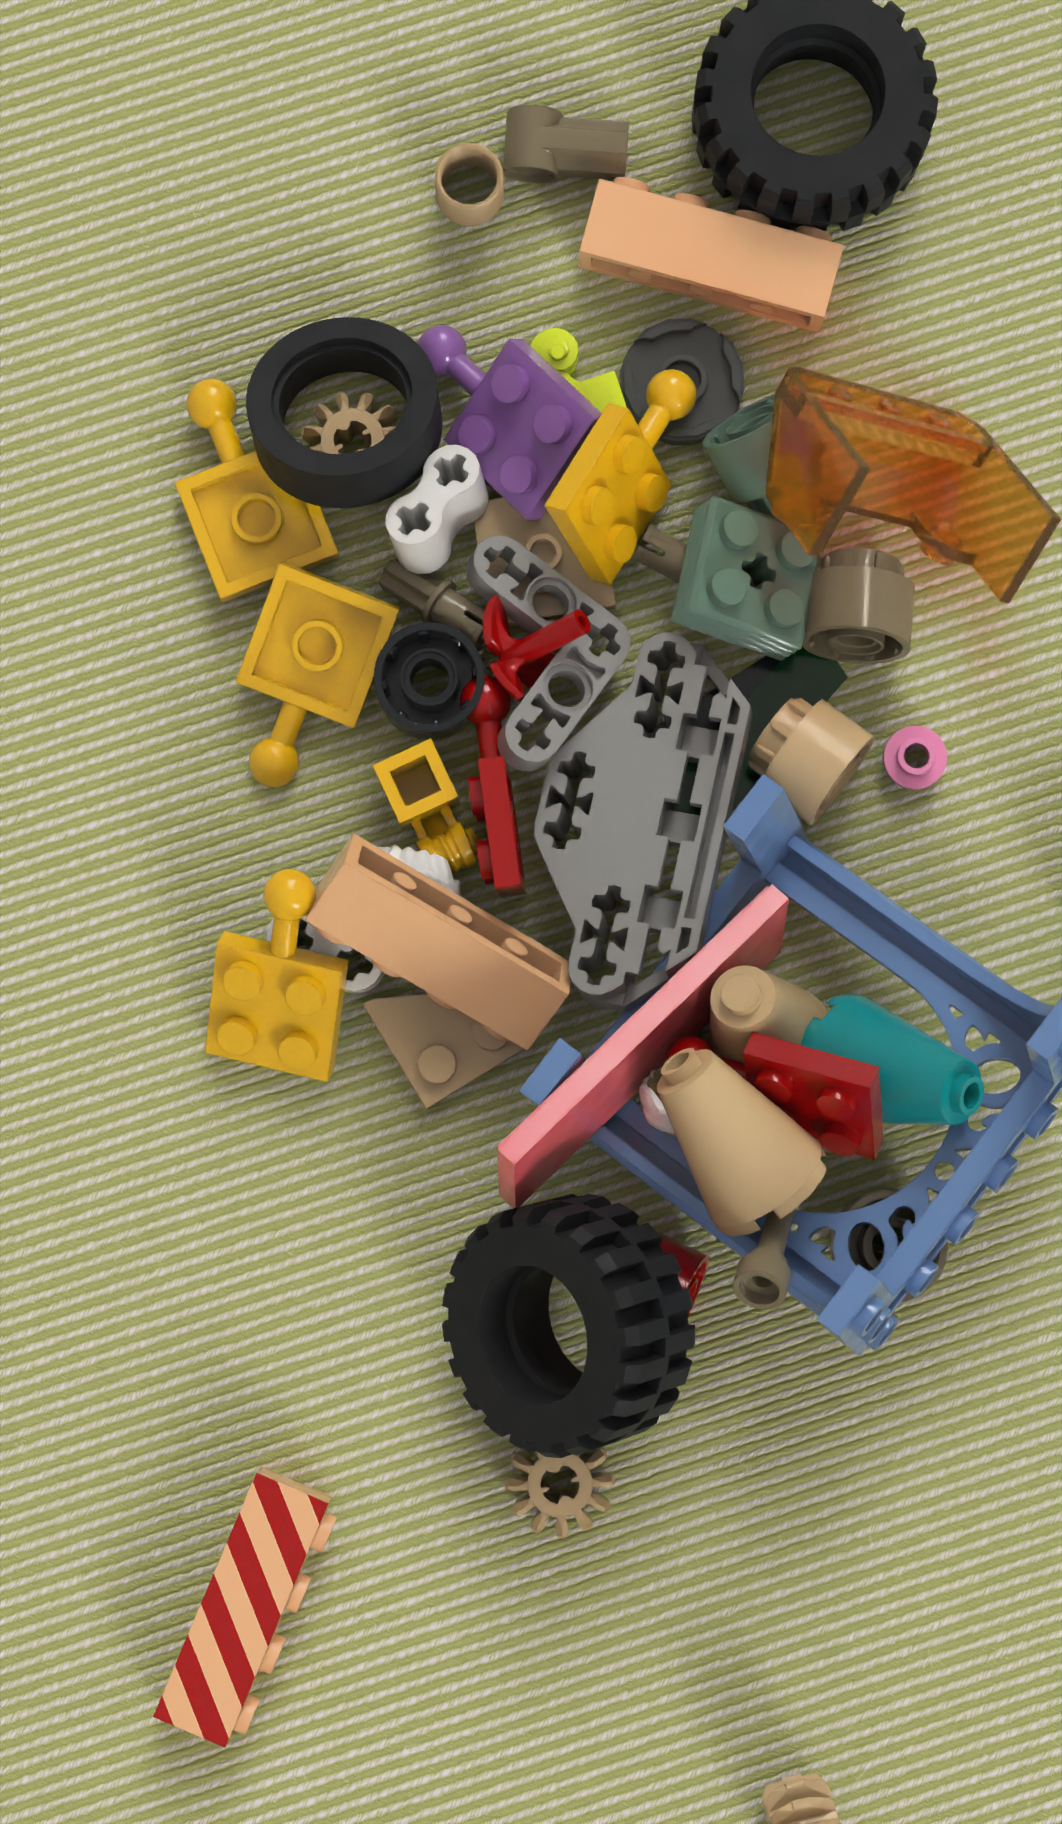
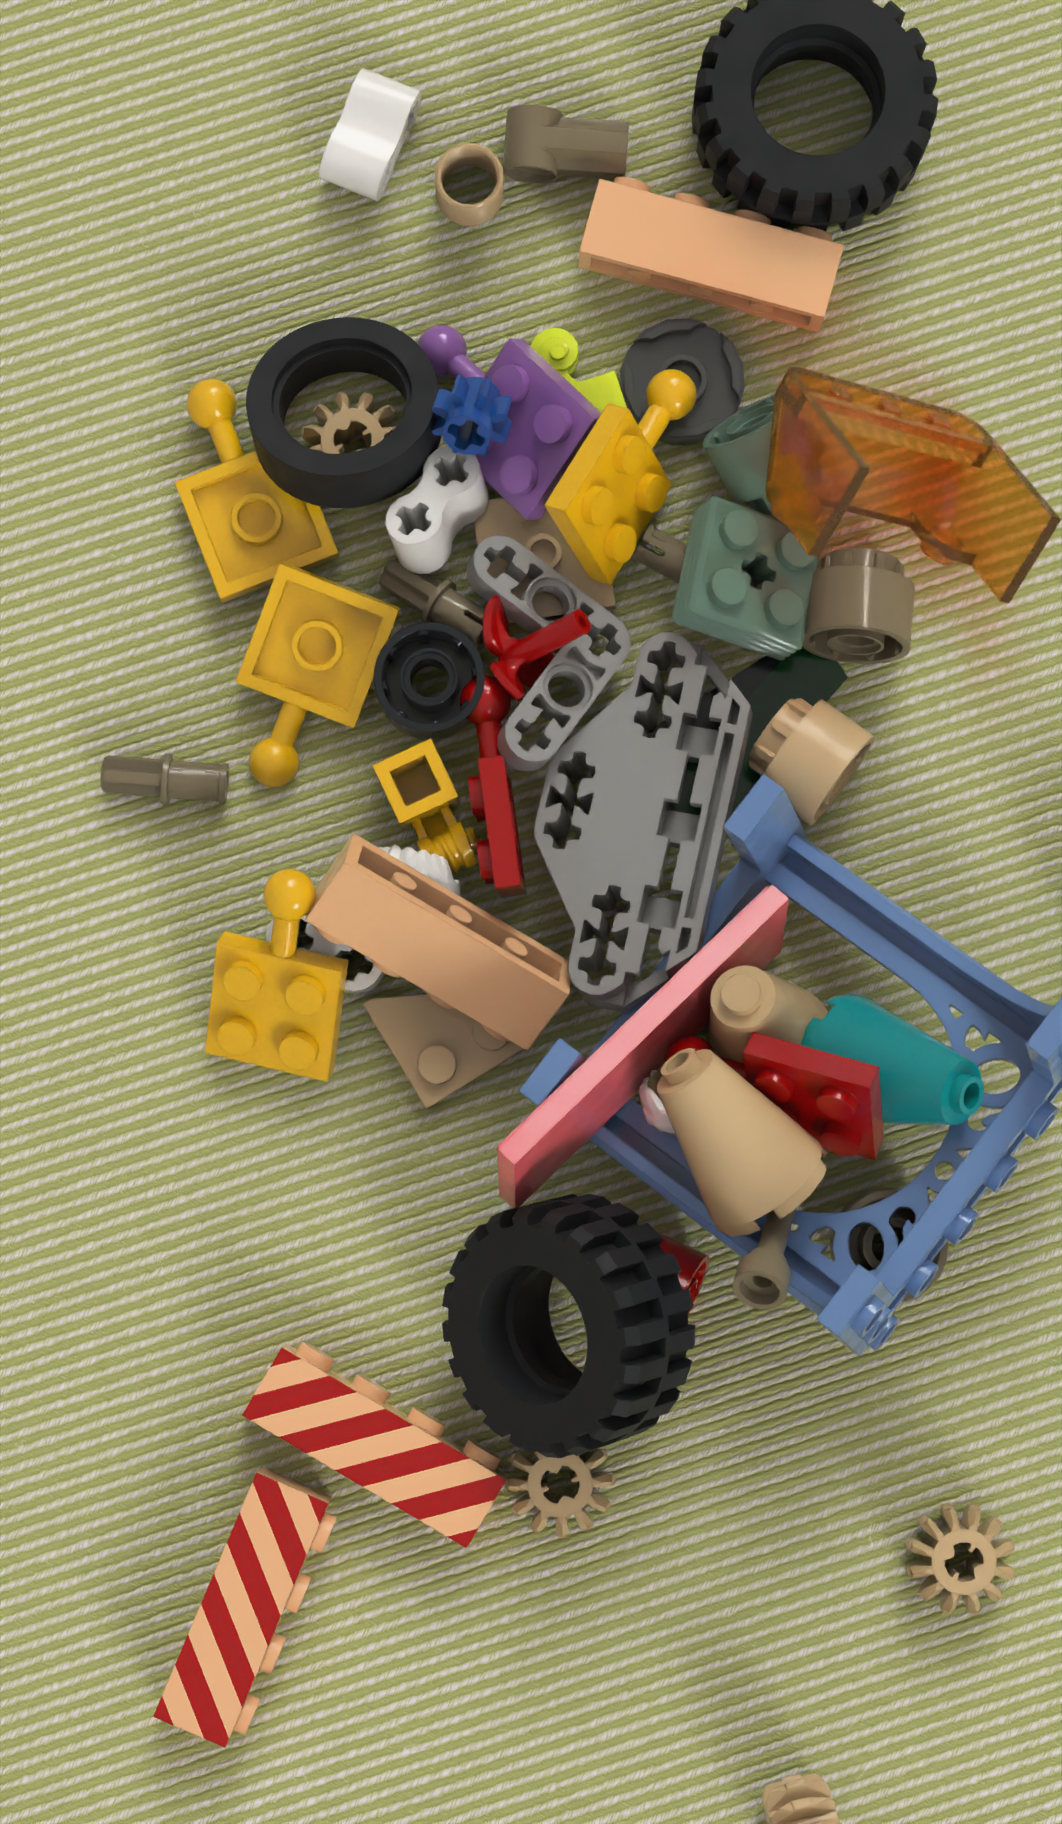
bright pink plate [883,726,947,790] -> none
none -> dark tan axle [100,753,229,804]
none -> brick [242,1341,507,1548]
none -> white axle [318,68,422,202]
none -> blue gear [432,374,512,457]
none -> tan gear [905,1503,1015,1614]

